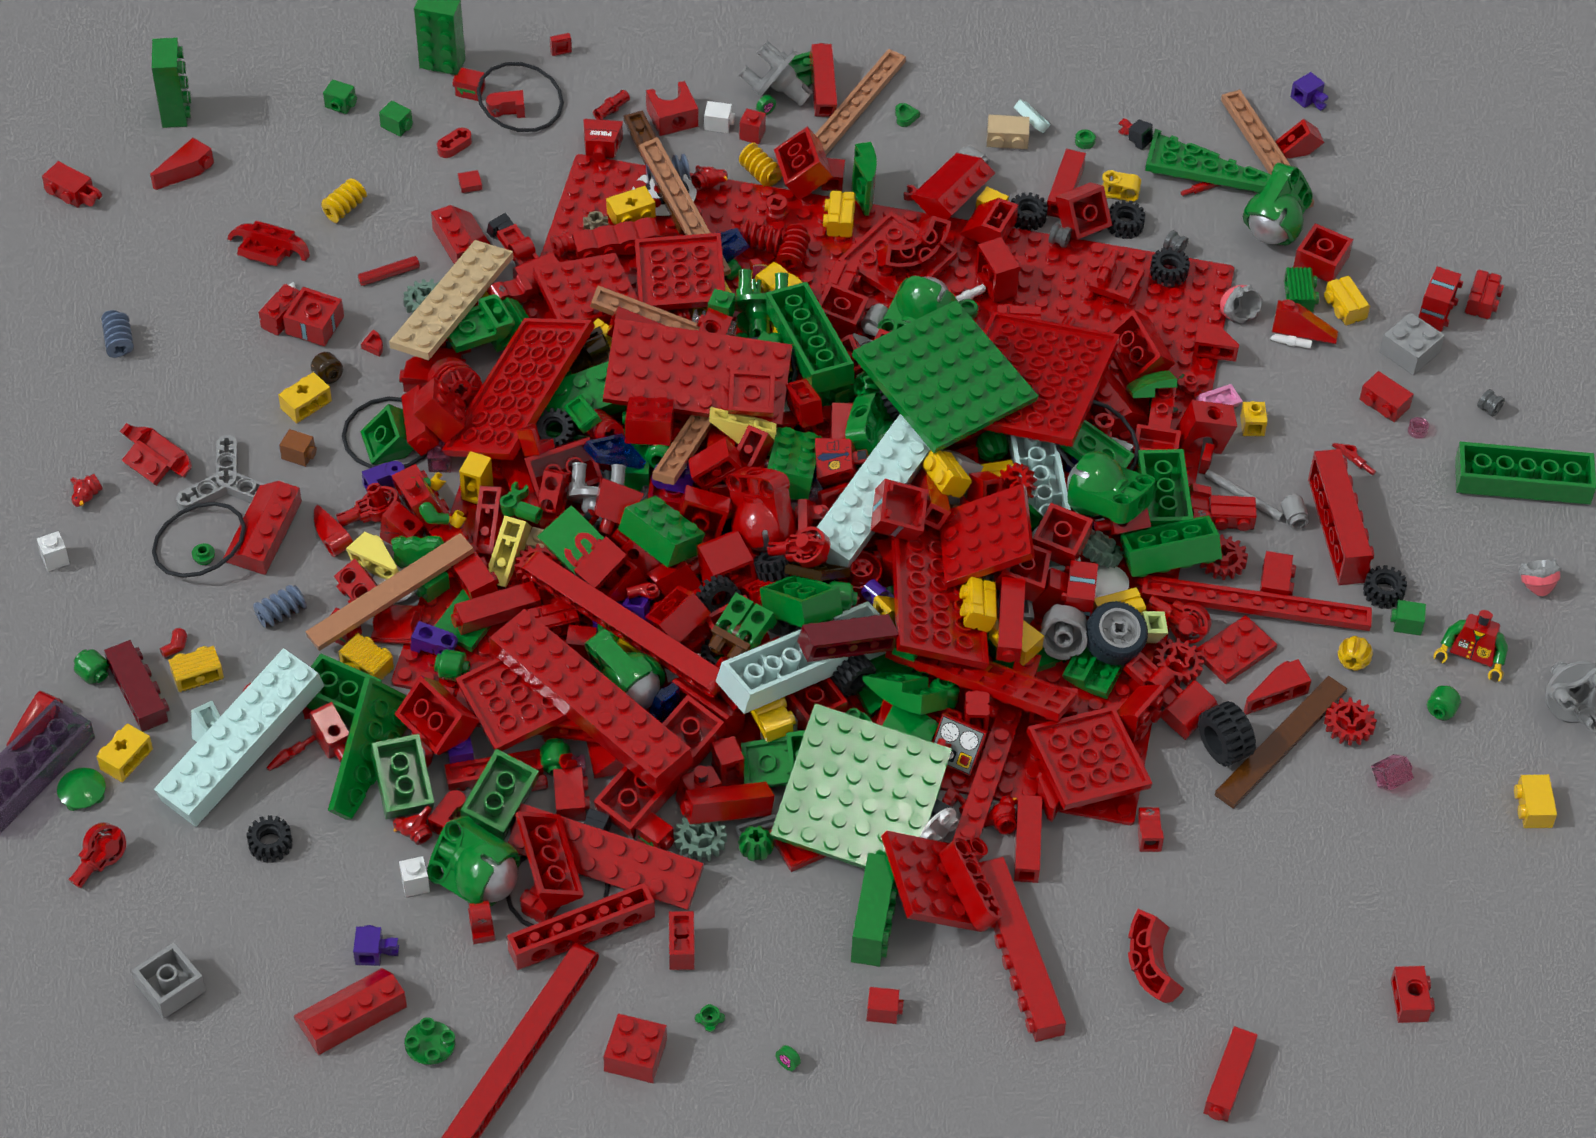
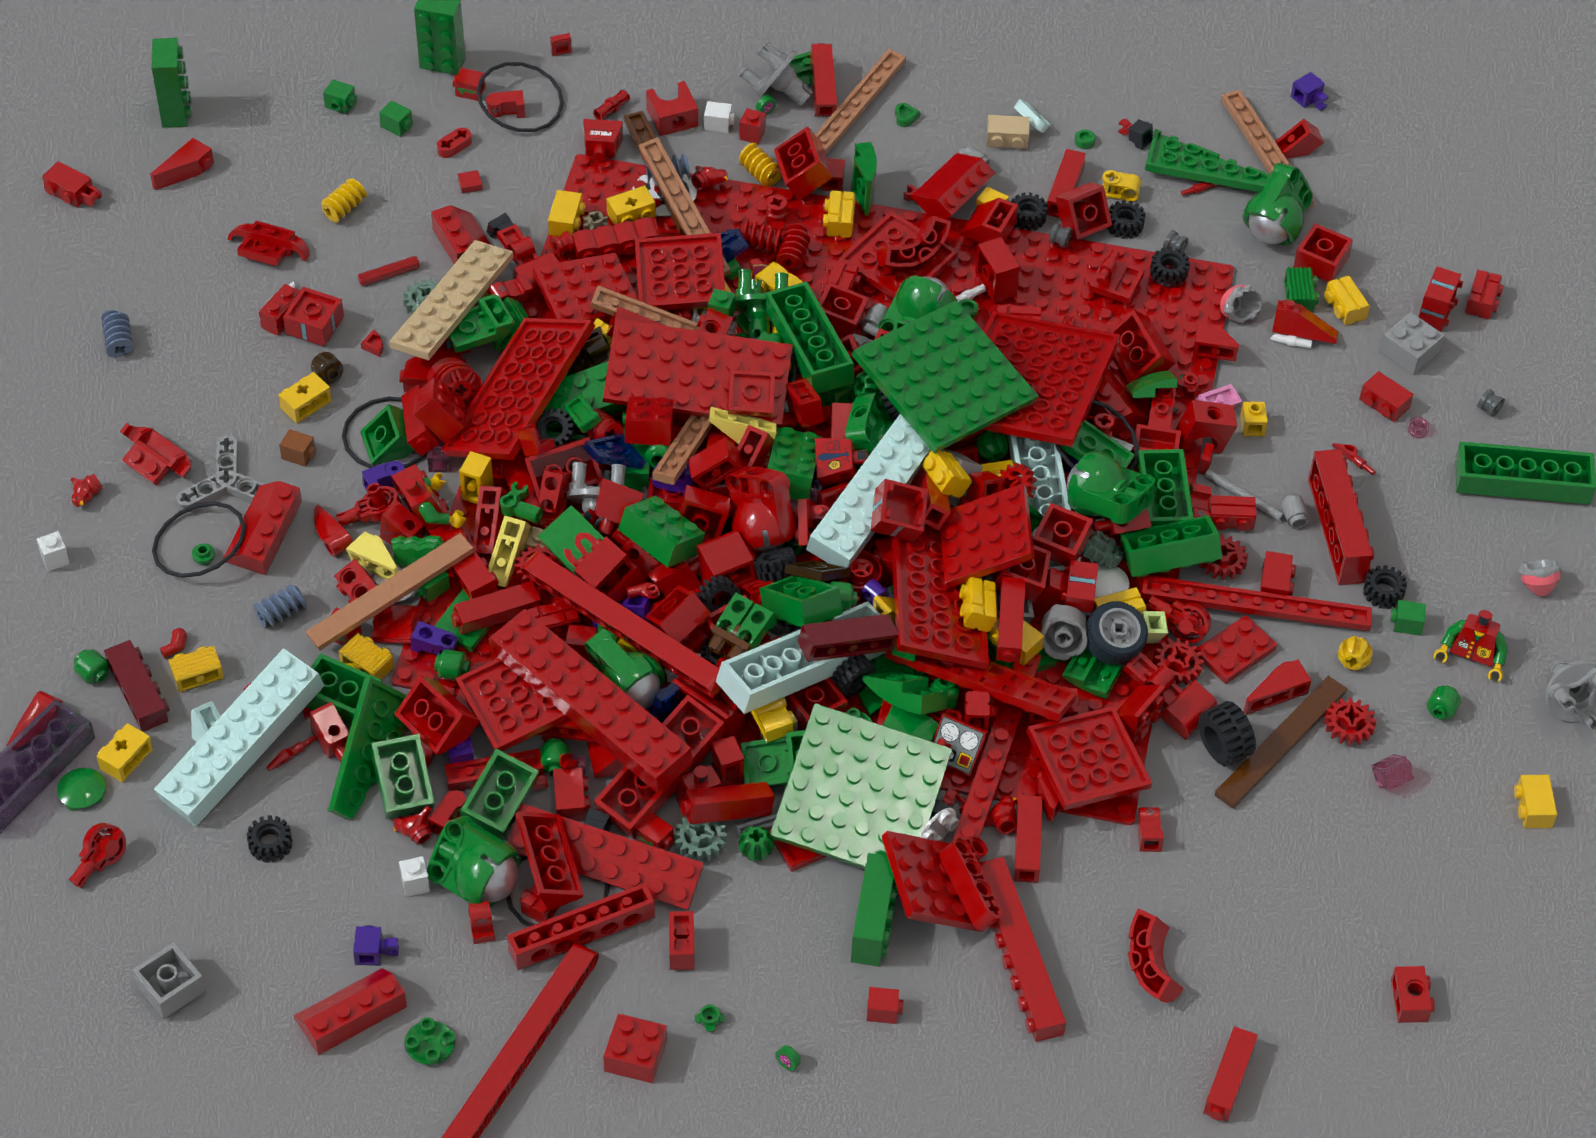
red pin [767,527,830,568] -> none
none -> yellow brick [548,190,585,236]

